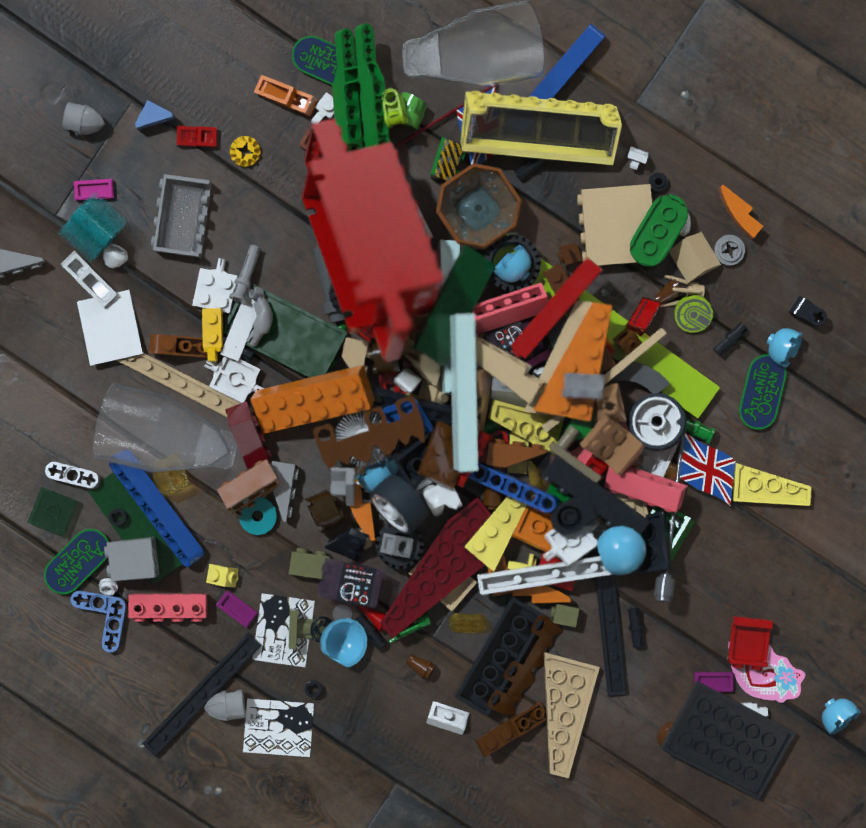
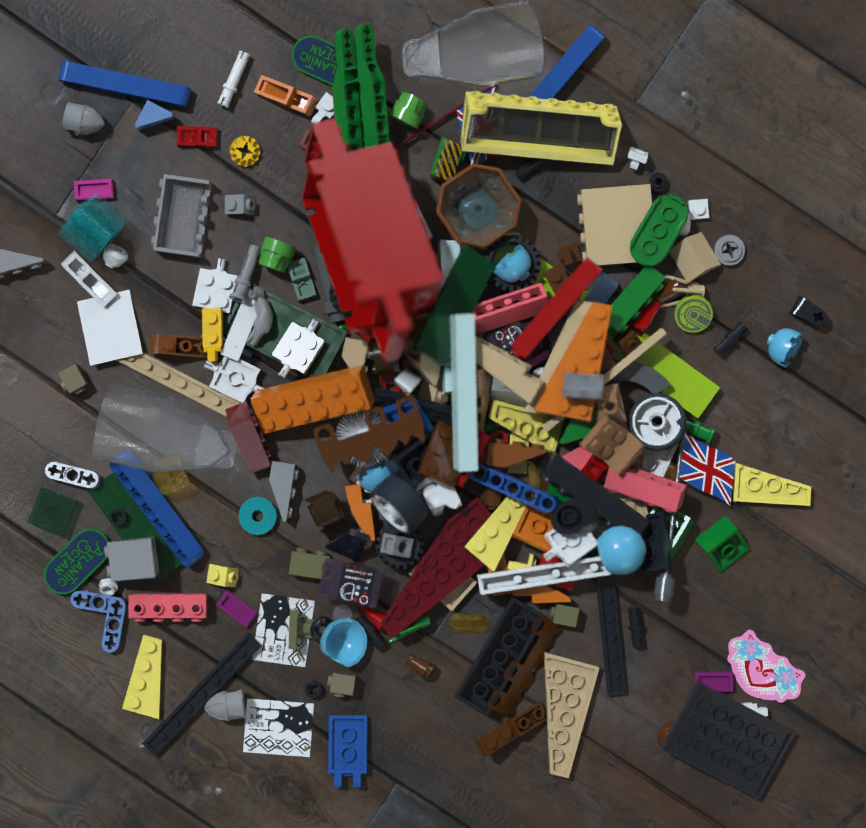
wedge [217,460,282,518] -> none
light grey panel [330,468,355,506] -> none
lime piece [382,88,408,128] -> none
white slope [426,701,469,735] -> none
dark tan piece [549,425,601,483] -> none
orange slope [718,185,763,240] -> none
red panel [727,616,773,670] -> none
tile [738,354,787,430] -> none
medium azure cylinder [822,698,861,735] -> none
none -> blue beam [58,61,191,108]
none -> dark tan brick [58,364,89,395]
none -> light yellow wing [122,634,163,719]
none -> white pin [217,51,251,108]
none -> light grey bracket [225,194,256,215]
none -> bright green piece [258,237,296,273]
none -> white plate [272,319,326,378]
none -> sand green slope [288,258,317,302]
none -> dark tan brick [327,671,356,697]
none -> blue tile [328,715,367,787]
none -> medium blue slope [584,272,619,304]
none -> green brick [608,266,665,337]
none -> white plate [688,199,709,220]
none -> green slope [695,516,750,573]

